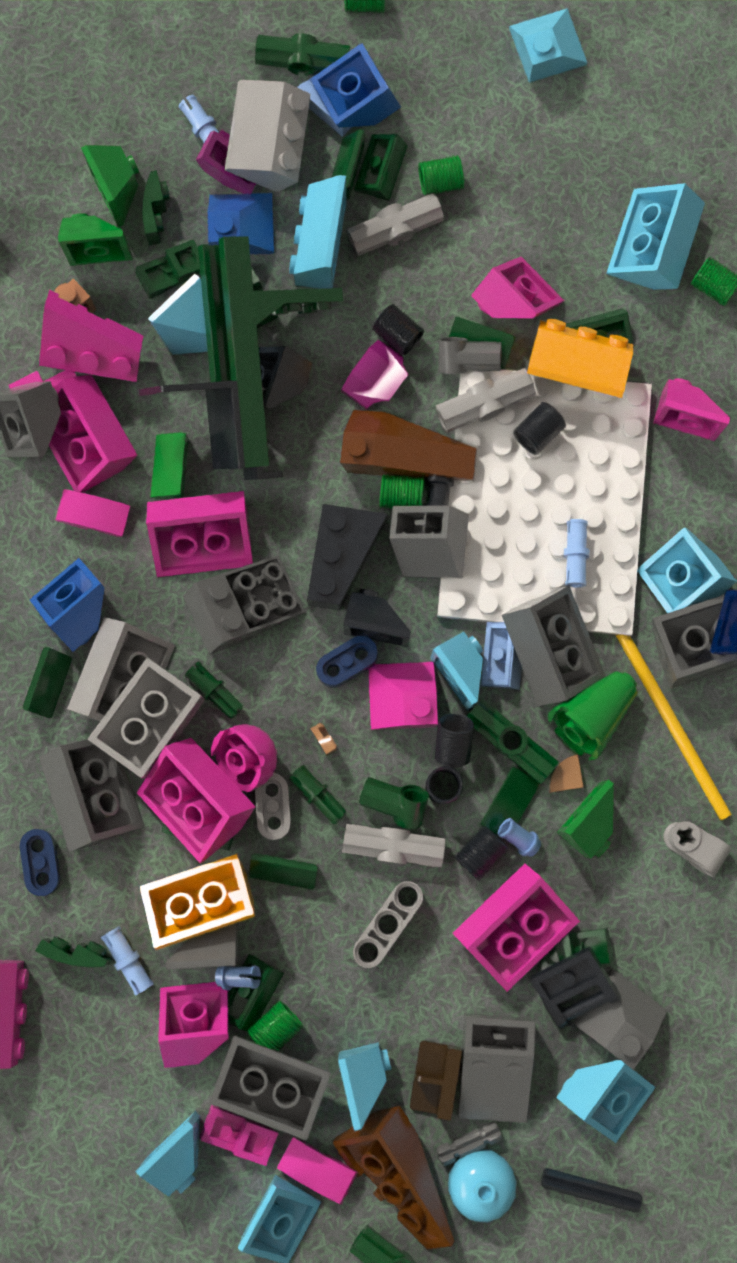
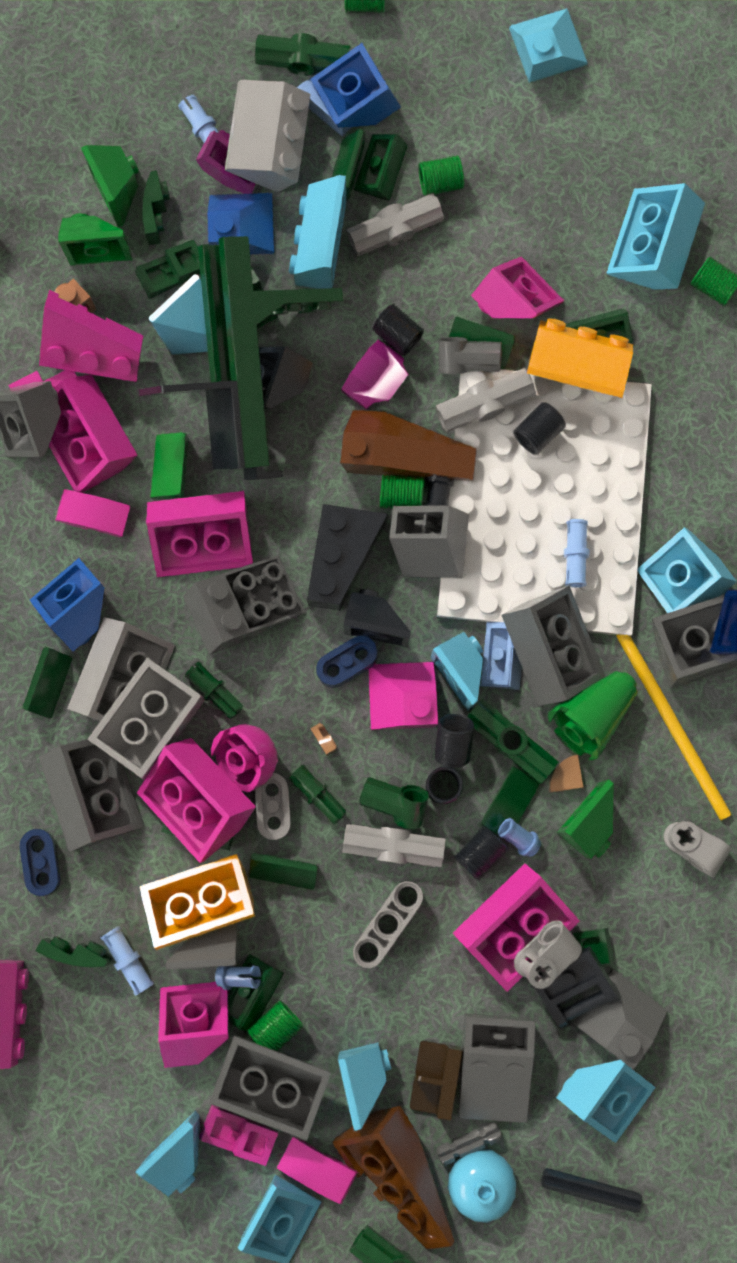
dark pink slope [653,378,730,441] -> none
none -> light grey piece [514,920,582,989]

